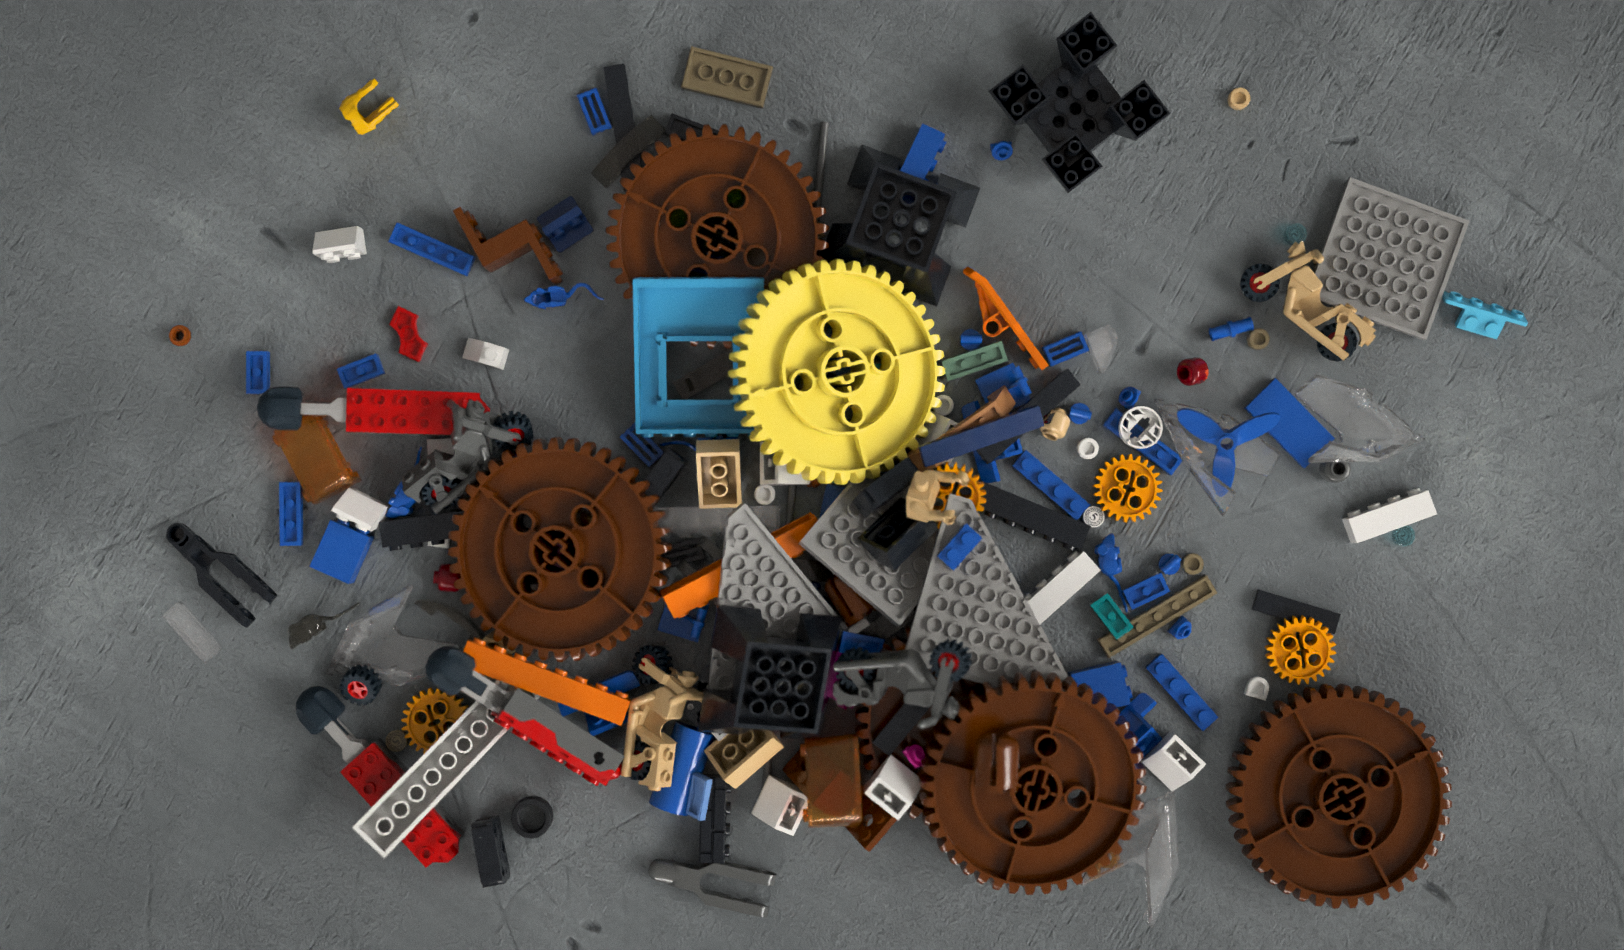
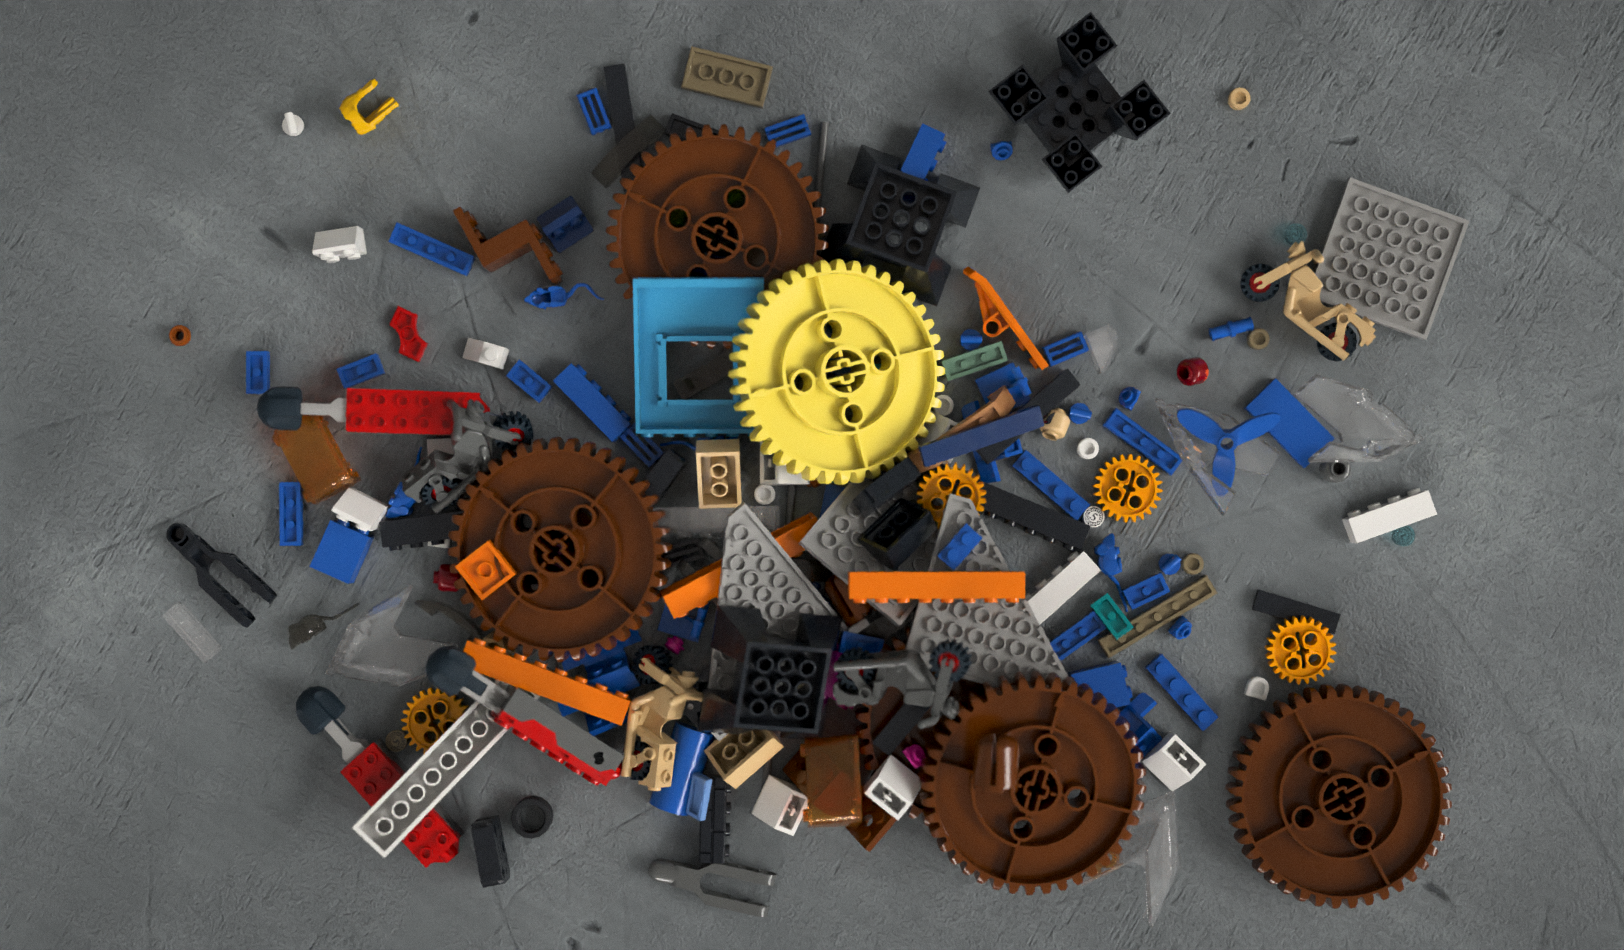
black wheel [339,665,382,706] -> none
tan torso [906,470,969,525] -> none
white piece [1118,406,1163,449] -> none
medium azure bracket [1442,291,1528,339] -> none
none -> white plate [282,112,304,136]
none -> orange tile [455,540,517,600]
none -> blue plate [506,359,553,403]
none -> blue brick [553,363,632,443]
none -> blue plate [562,629,642,685]
none -> dark pink plate [665,636,684,655]
none -> blue tile [764,114,811,148]
none -> orange brick [848,571,1025,603]
none -> blue plate [1049,610,1106,661]

